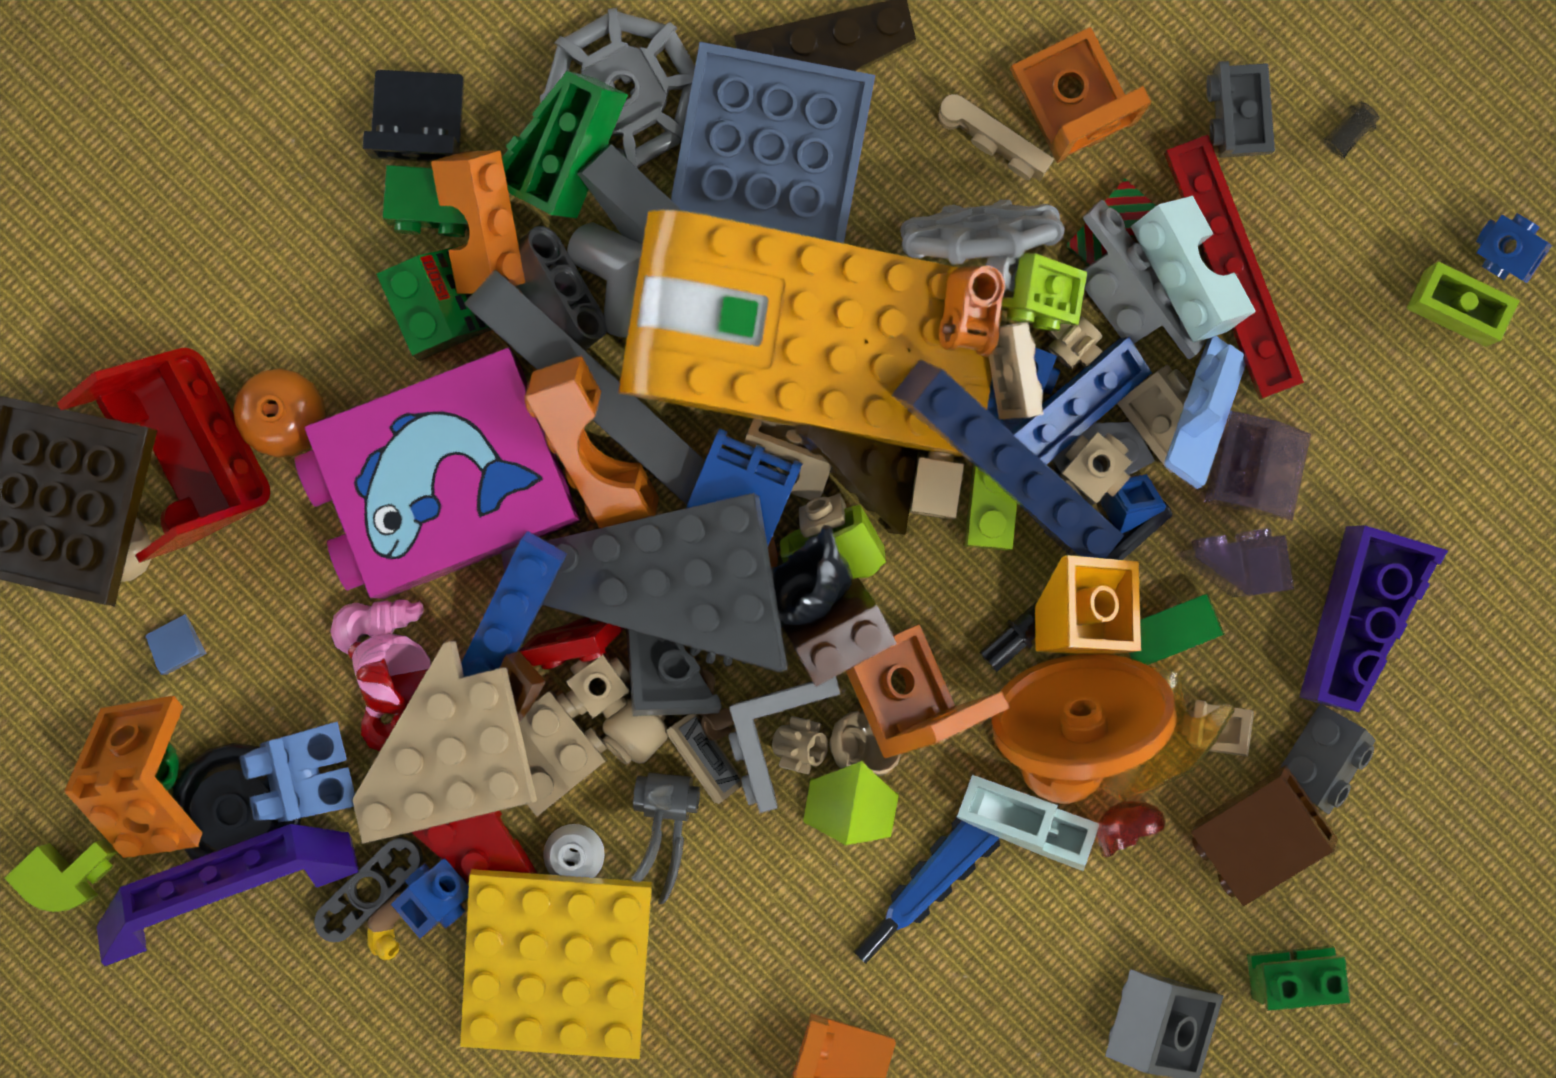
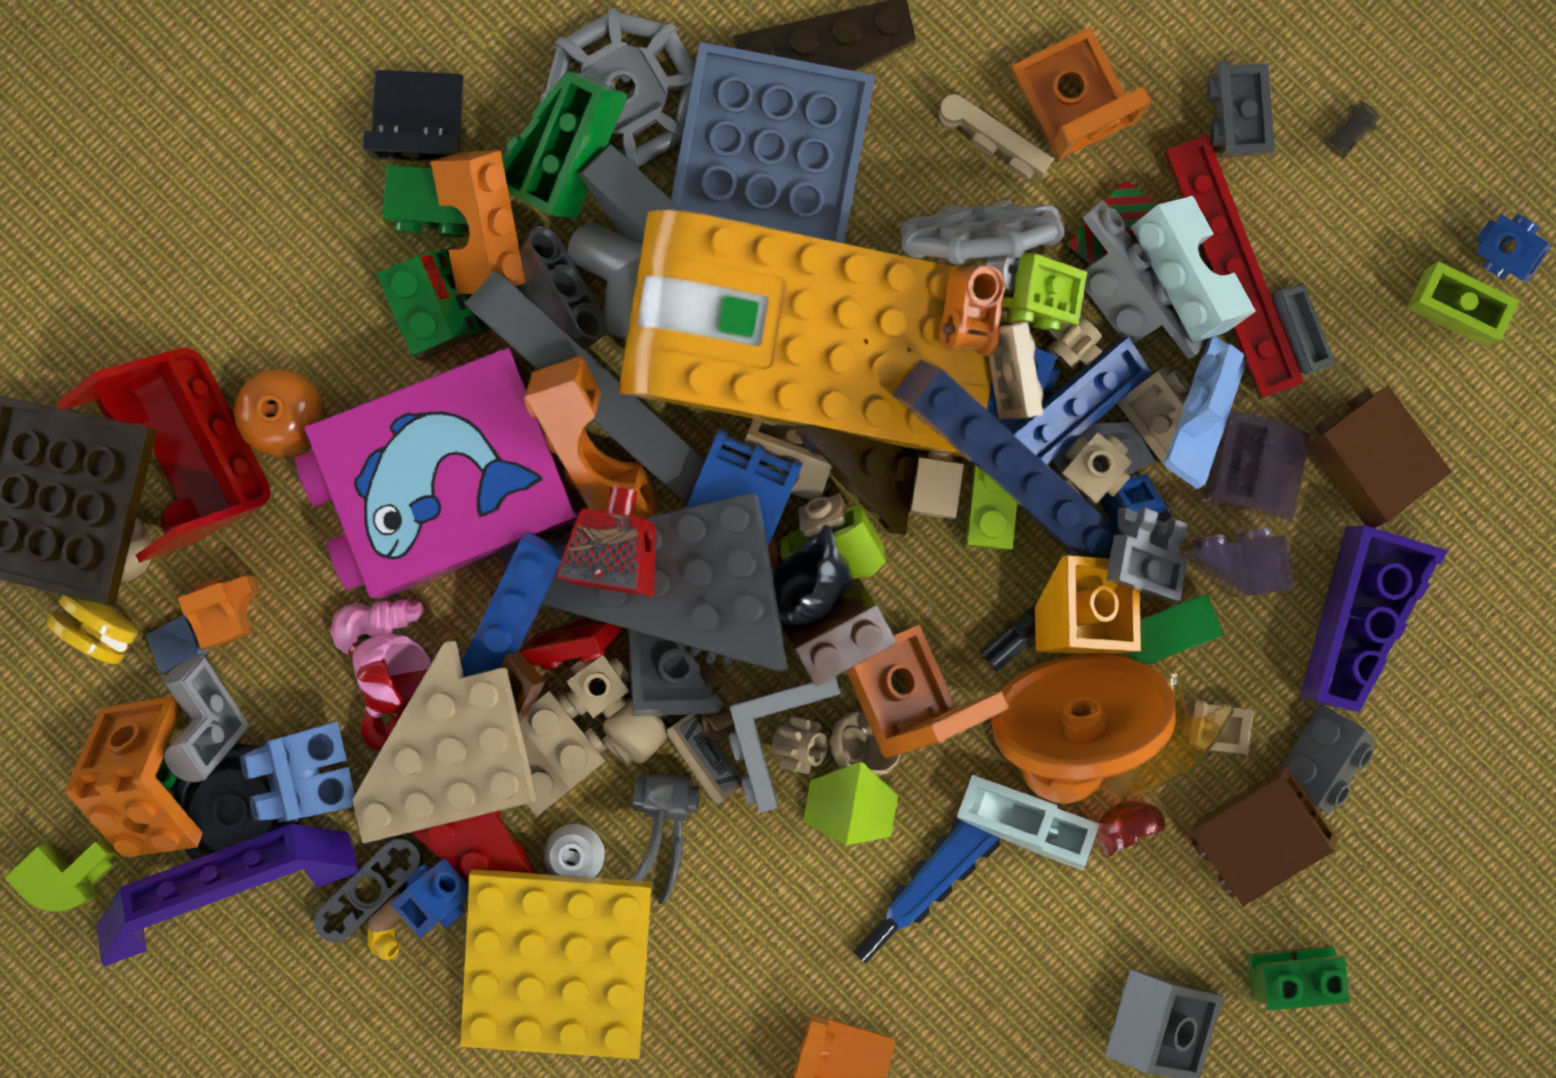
none -> yellow head [46,595,138,665]
none -> light grey brick [164,655,250,782]
none -> orange brick [177,575,261,649]
none -> torso [556,486,656,598]
none -> dark grey plate [1106,508,1188,601]
none -> dark grey tile [1272,283,1335,375]
none -> reddish brown brick [1306,385,1452,528]

